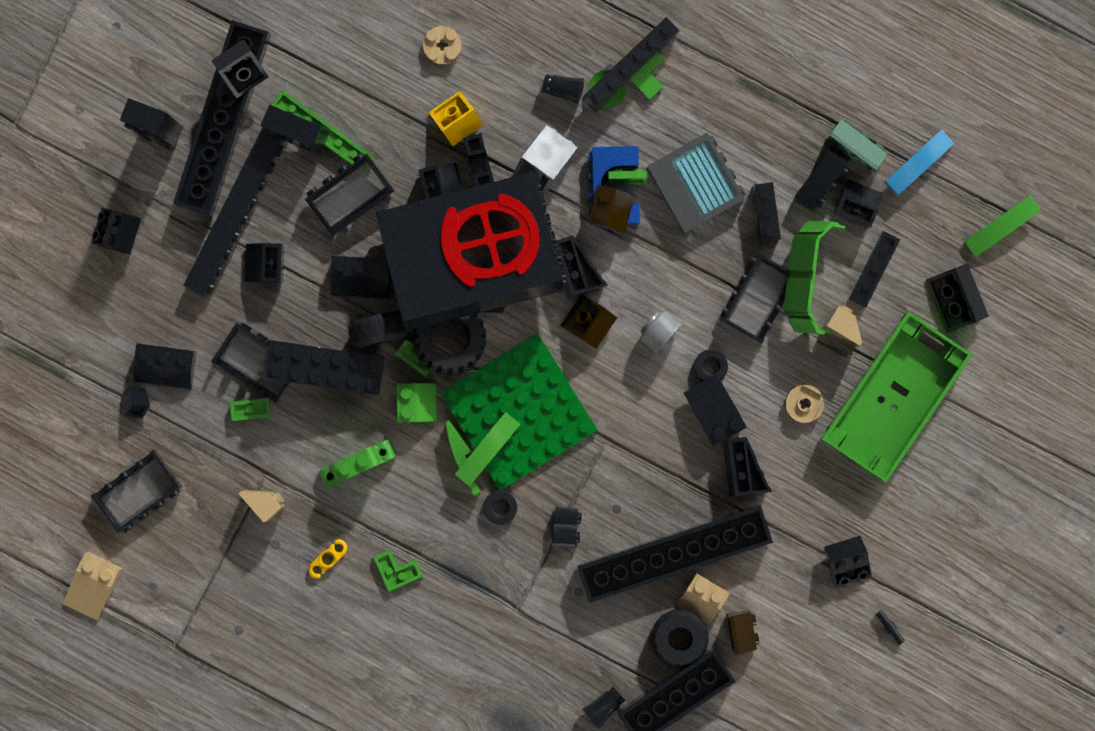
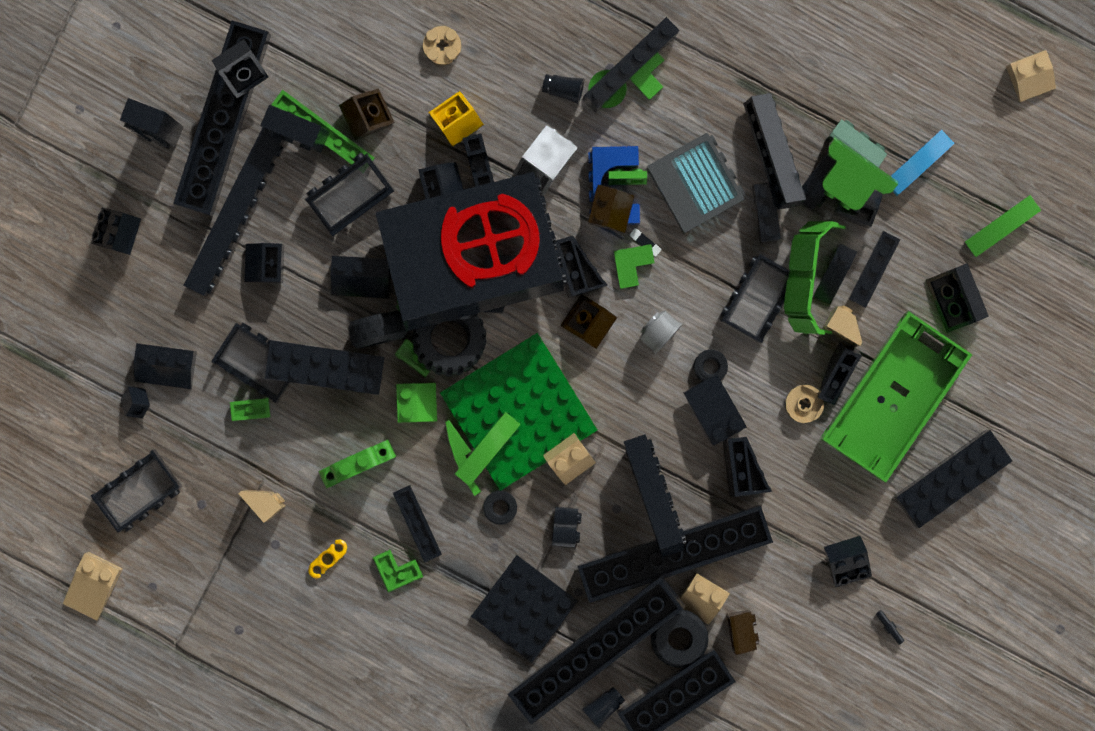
none -> dark brown slope [339,88,395,140]
none -> black plate [393,485,442,563]
none -> black plate [471,555,578,662]
none -> black brick [507,575,685,725]
none -> tan slope [543,433,596,485]
none -> bright green tile [614,244,655,289]
none -> black brick [623,434,686,558]
none -> sticker [630,228,661,257]
none -> black brick [743,93,806,210]
none -> black slope [813,243,857,305]
none -> black slope [817,341,862,405]
none -> bright green brick [823,137,898,210]
none -> black brick [893,429,1013,528]
none -> tan slope [1006,50,1056,102]

